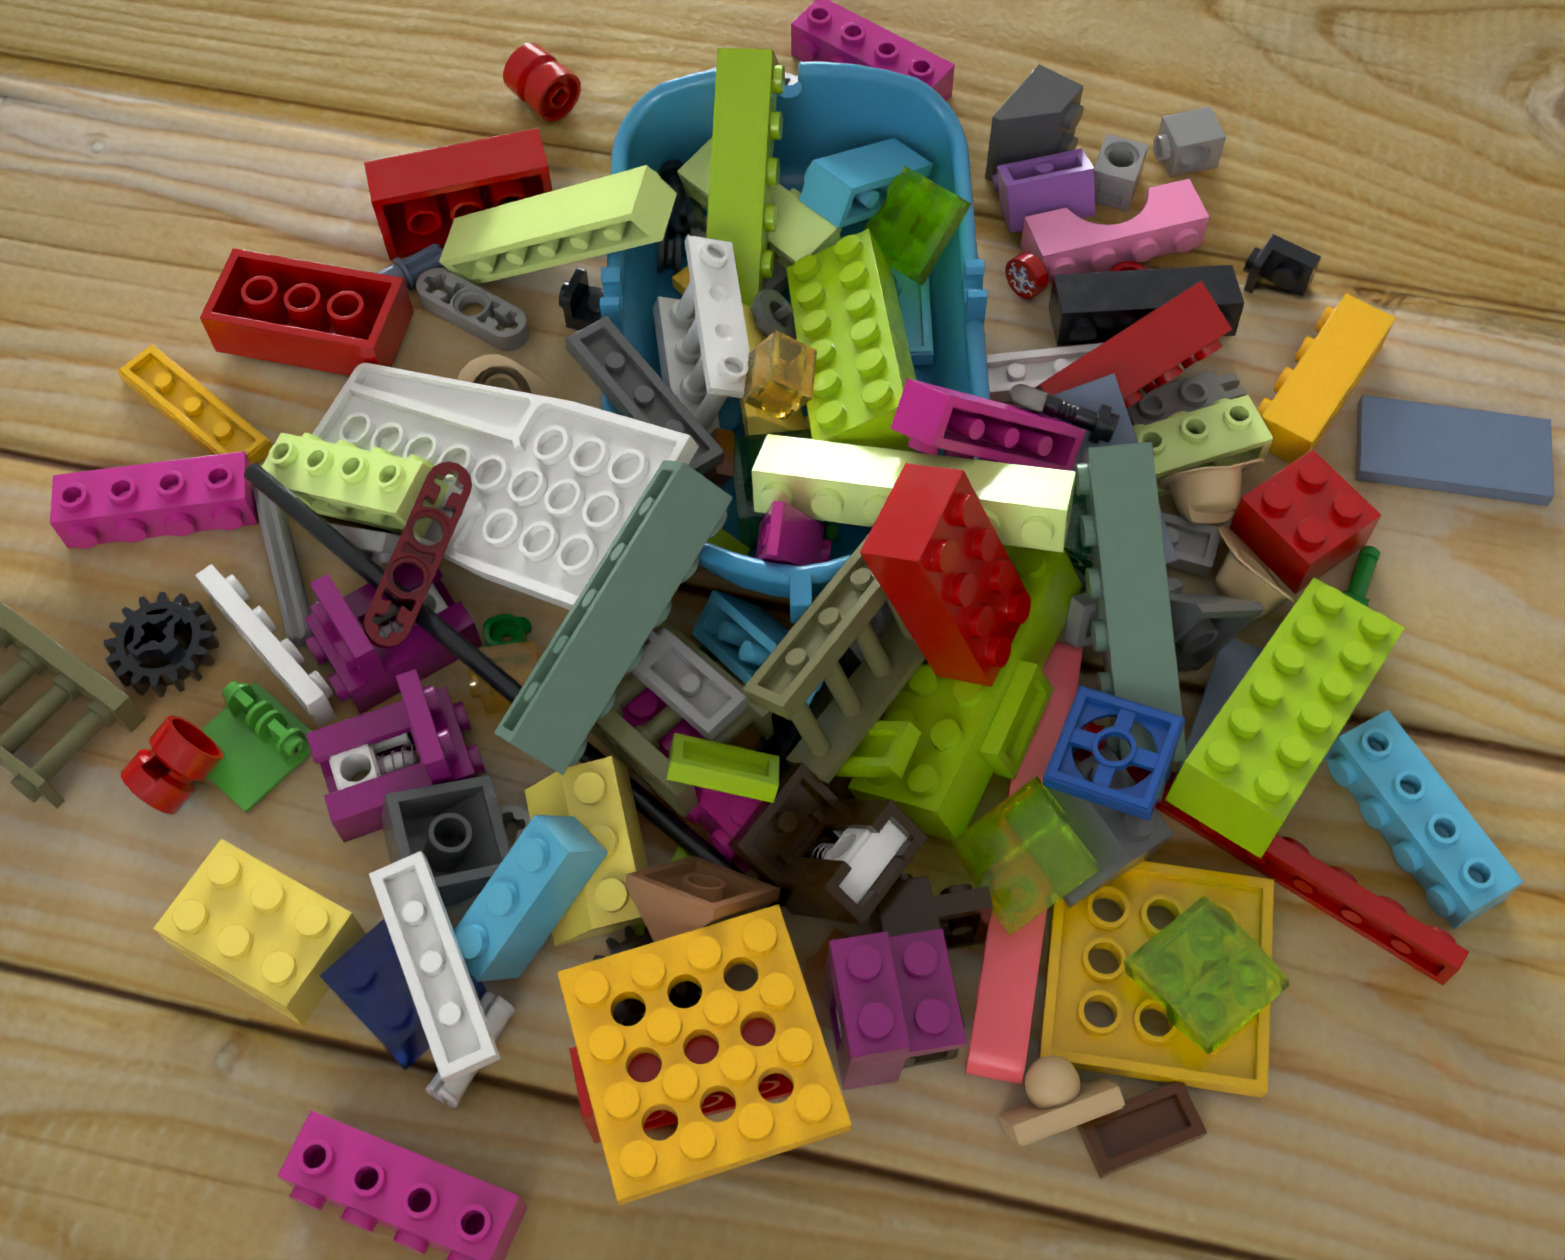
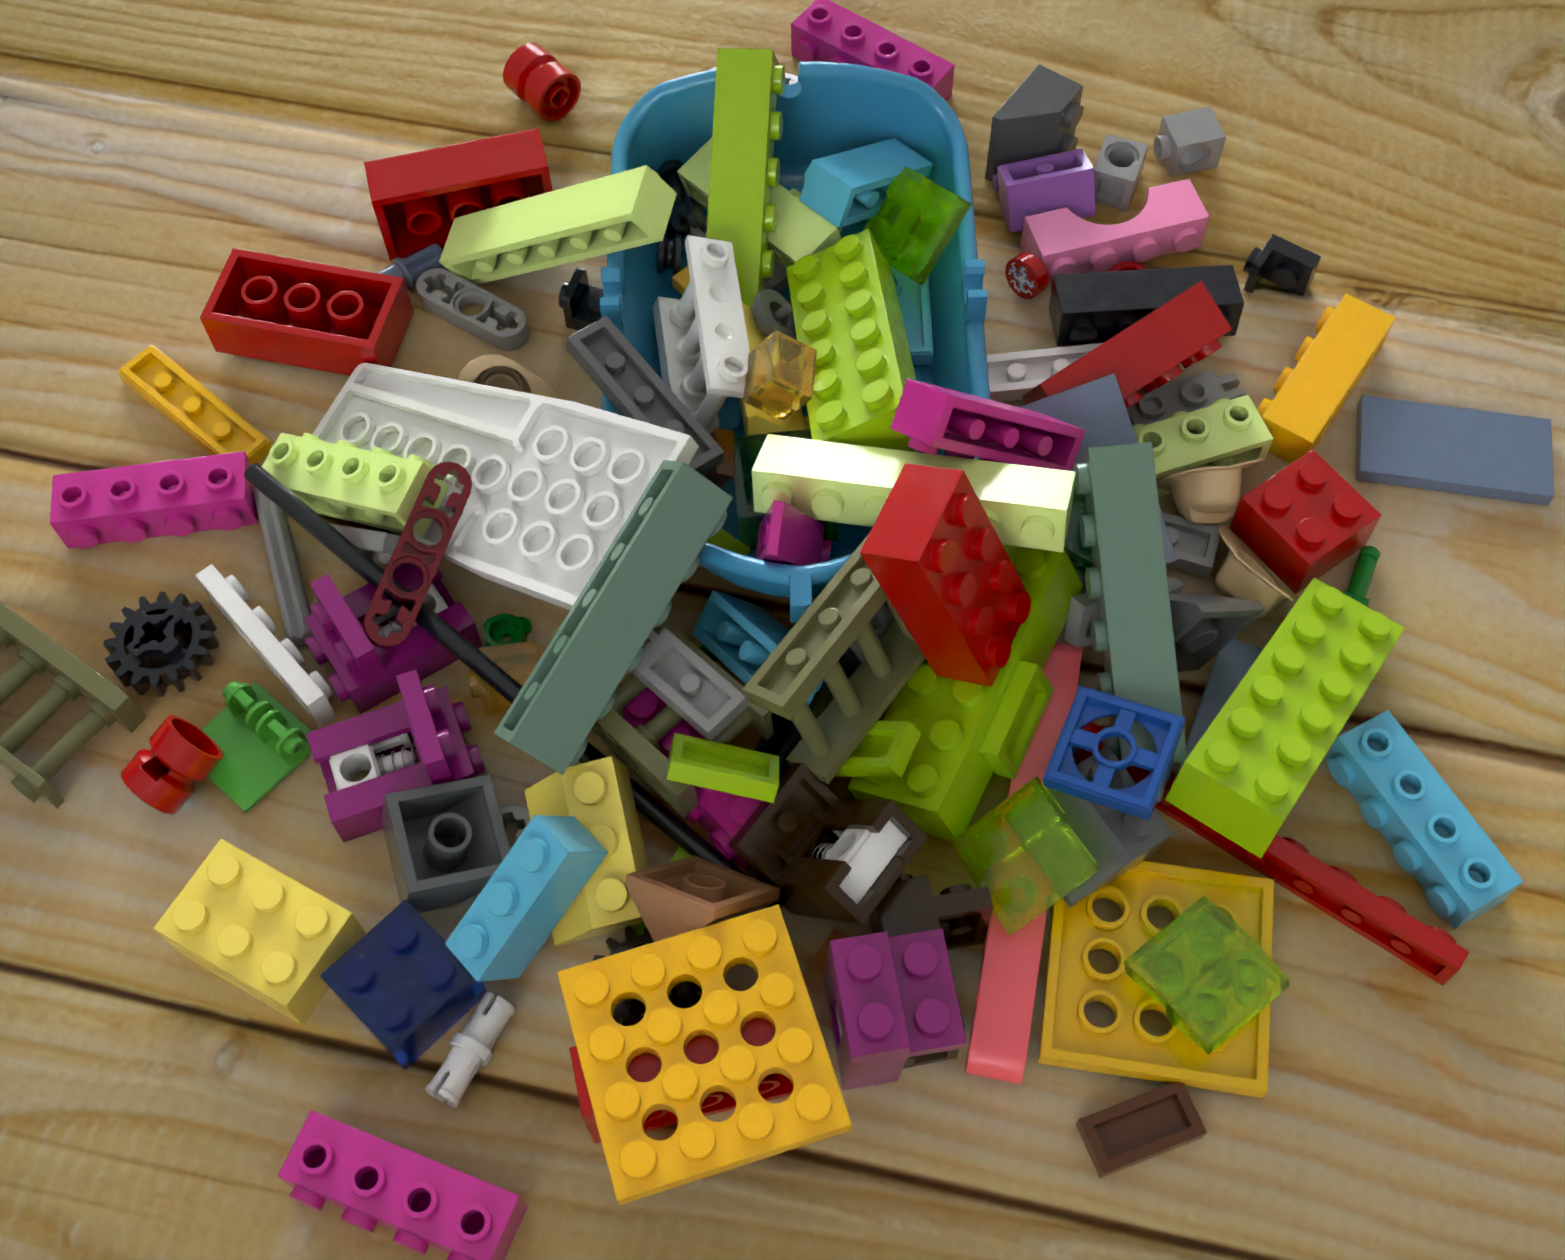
white plate [369,851,501,1083] -> none
tan tile [998,1055,1125,1146] -> none
black hinge [1009,384,1119,444] -> none

